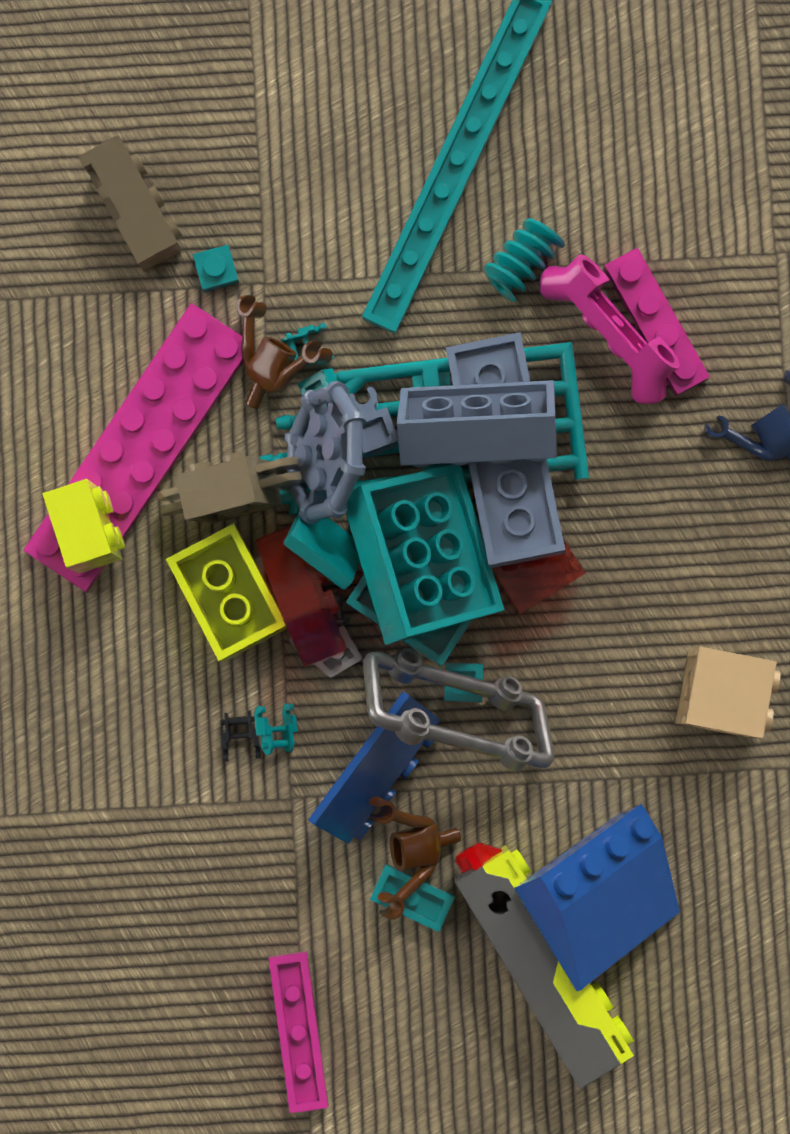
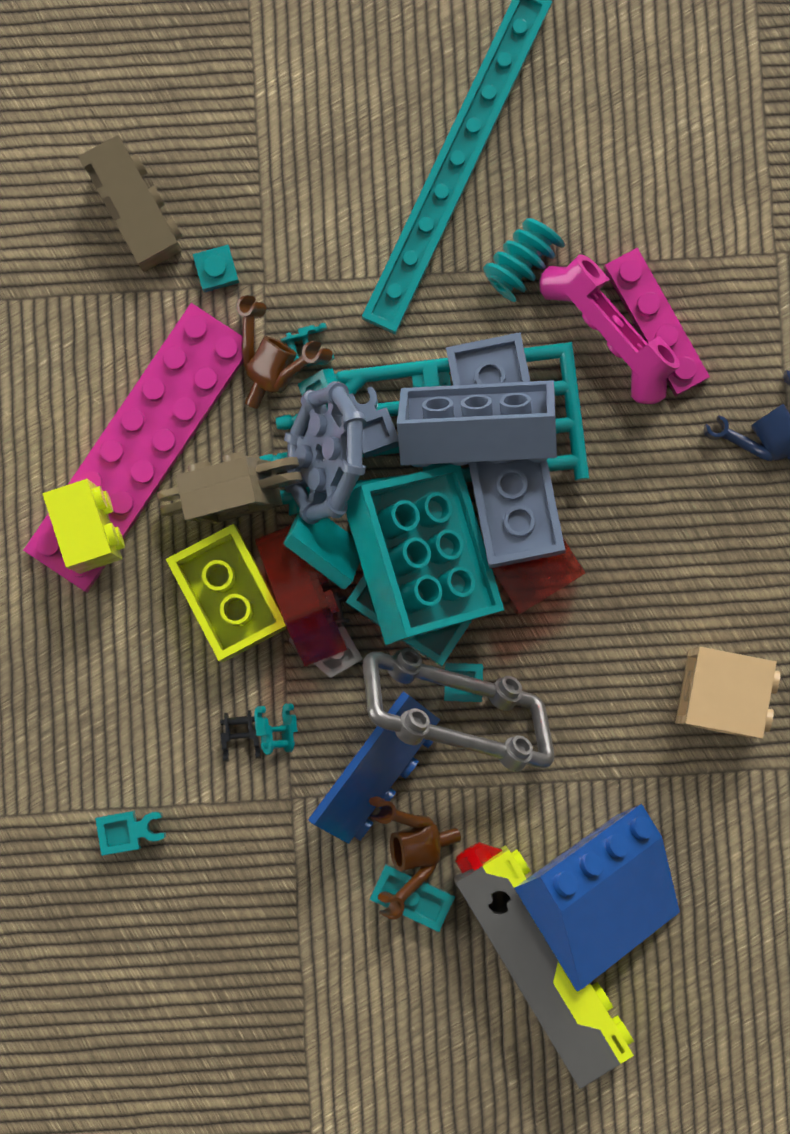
dark pink plate [269,951,329,1113] -> none
none -> teal plate [95,810,166,856]

